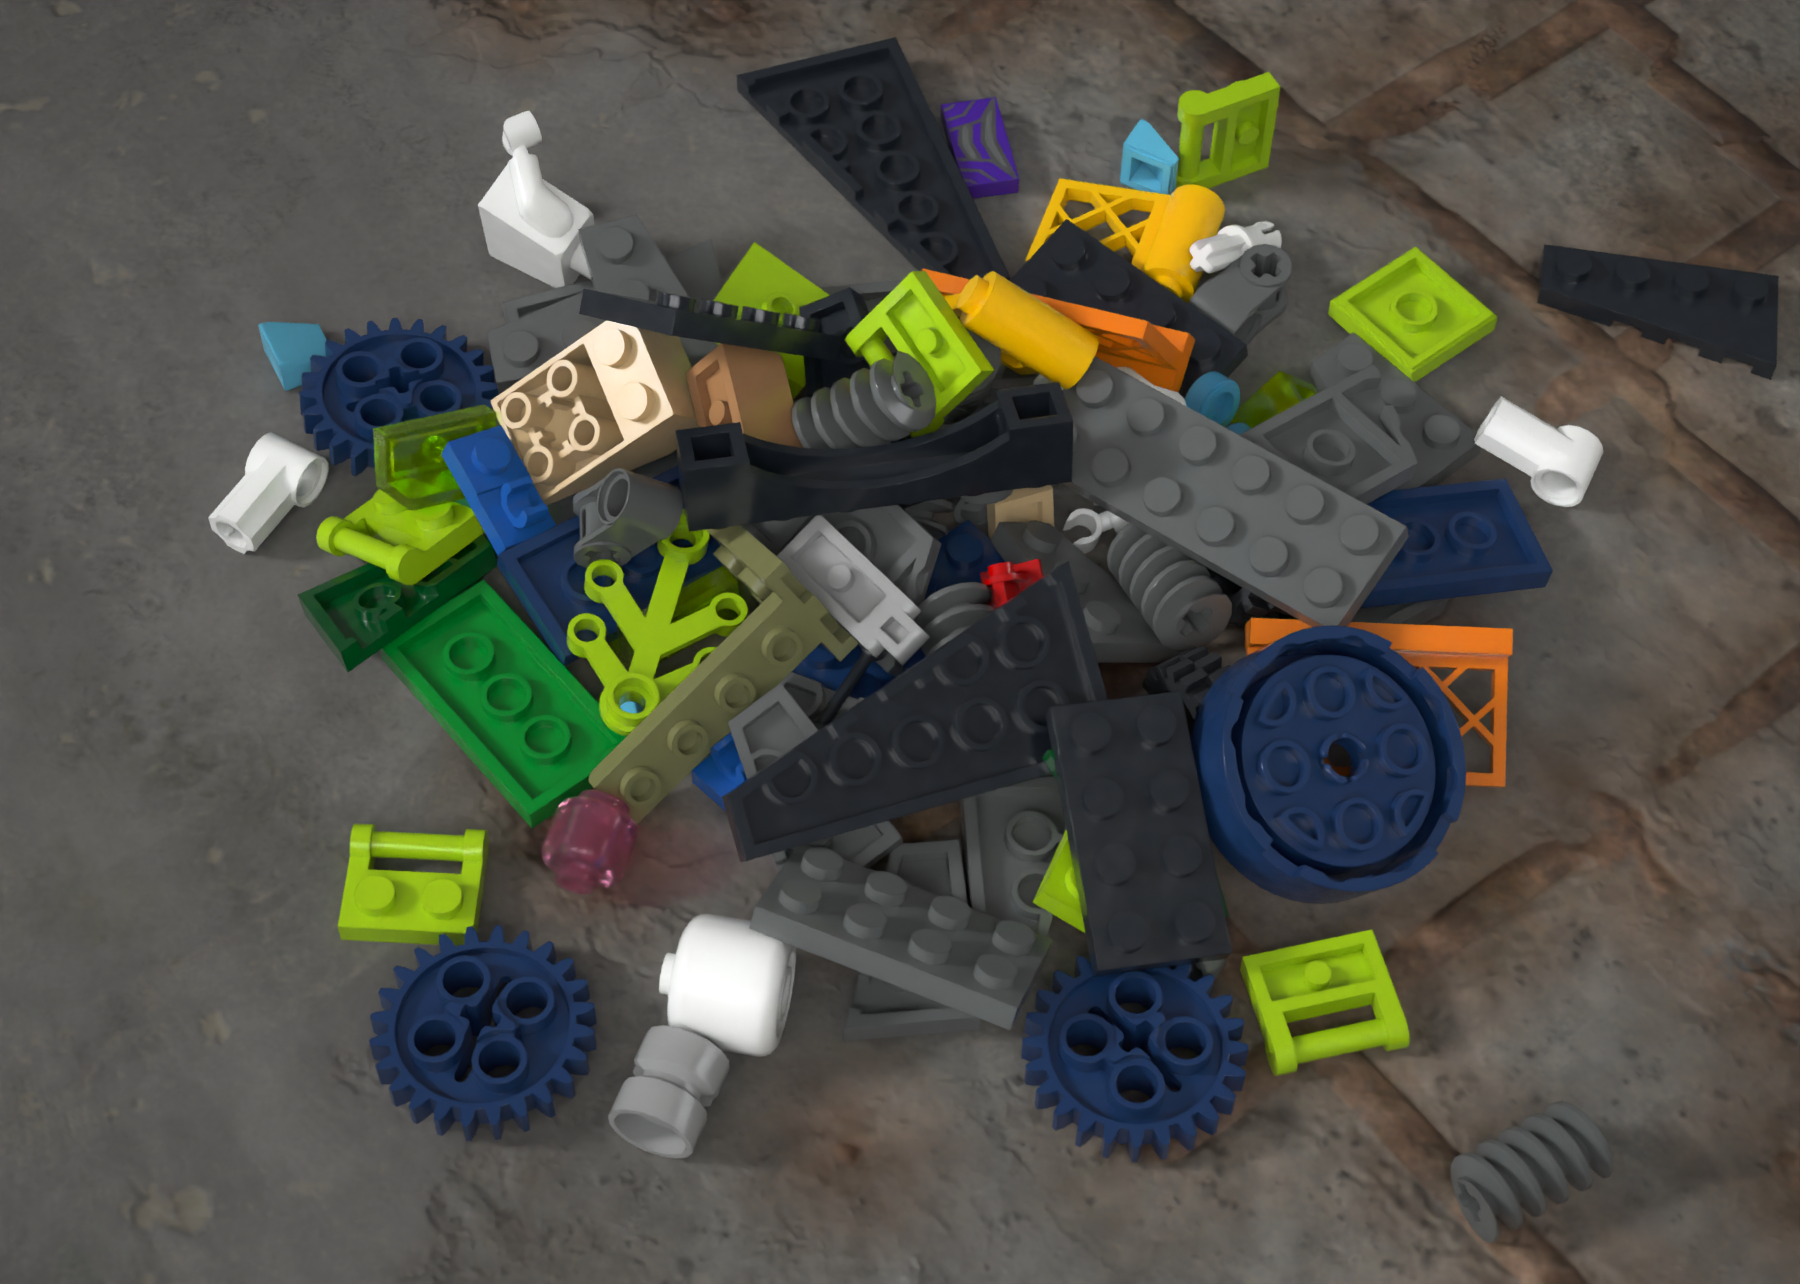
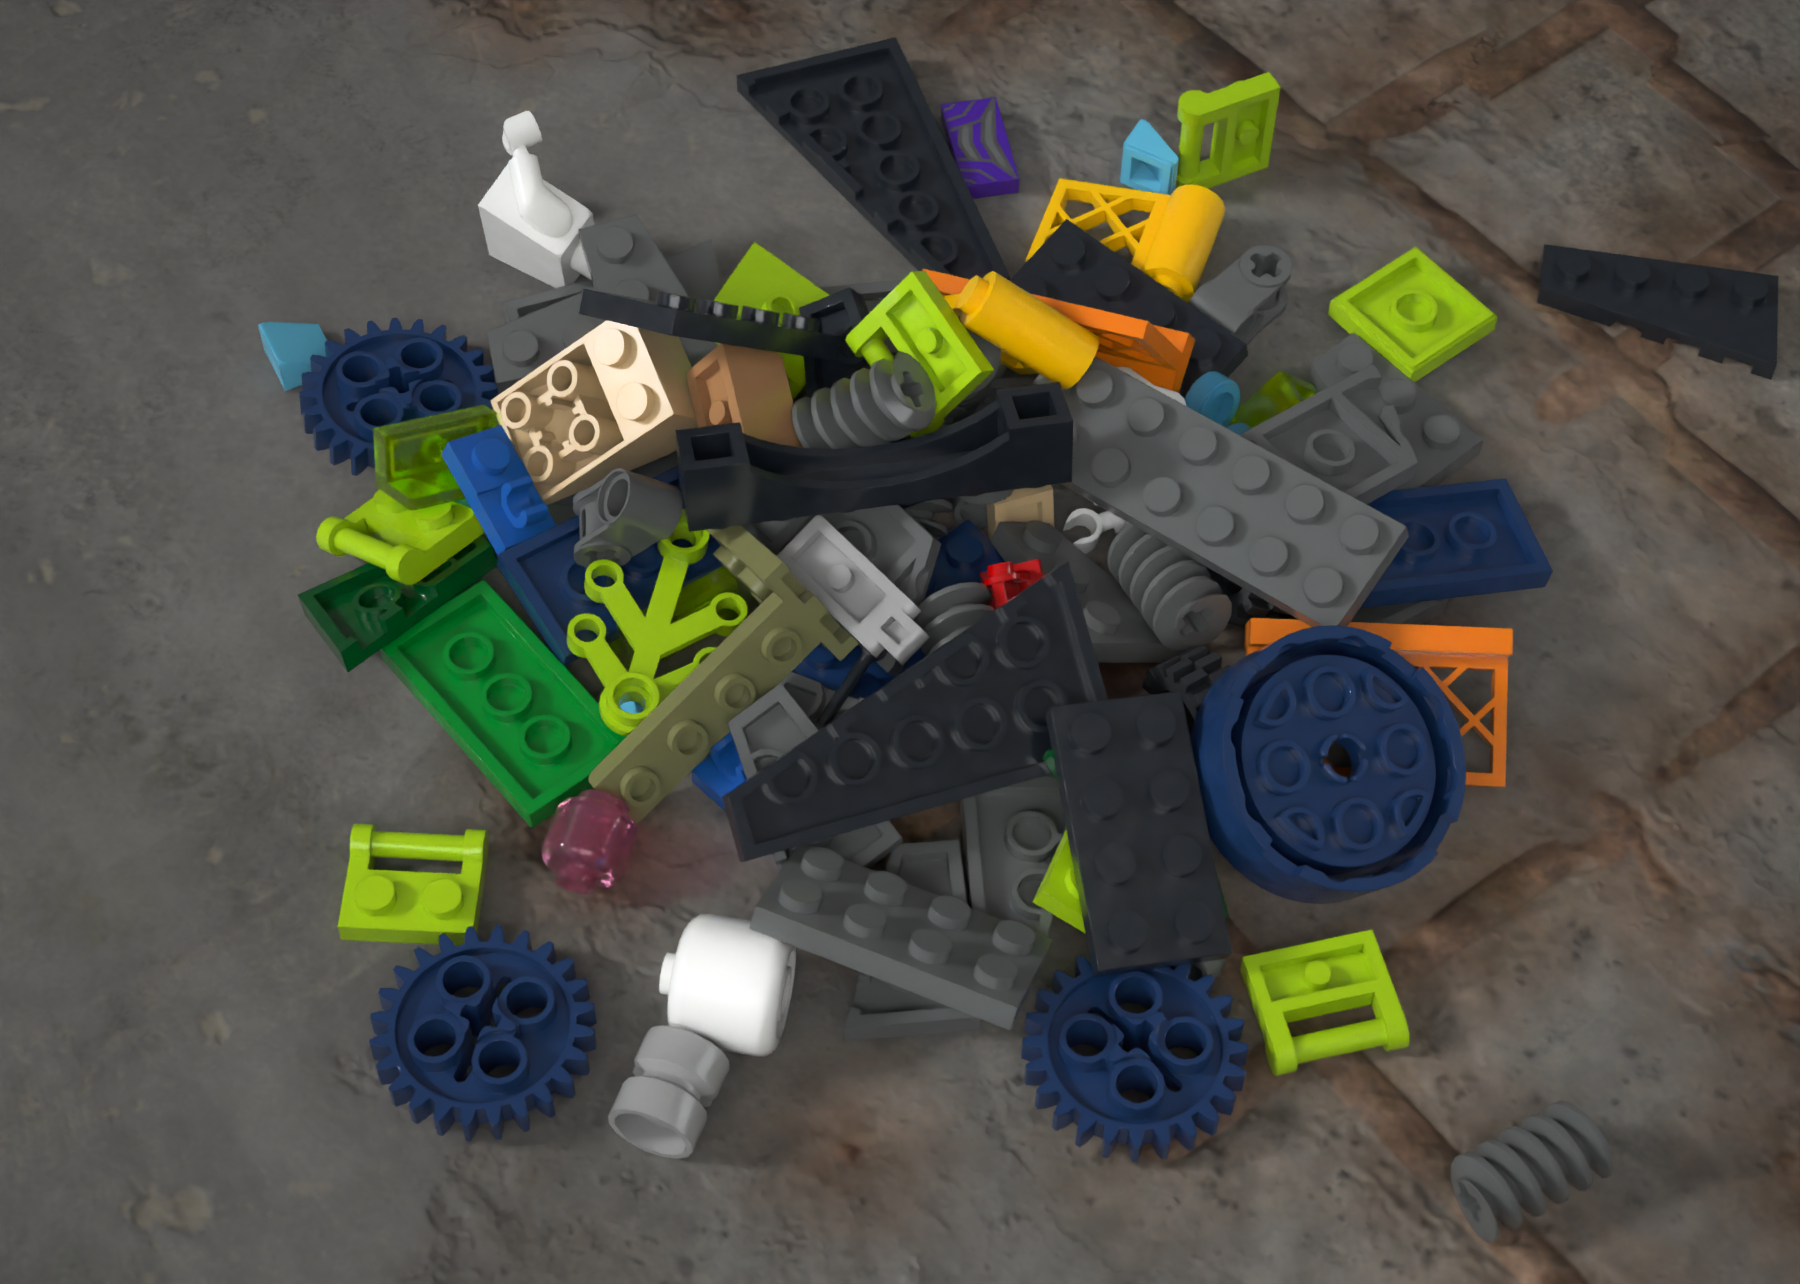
white piece [208,432,329,554] -> none
white axle [1189,221,1282,274] -> none
white piece [1474,396,1603,507] -> none

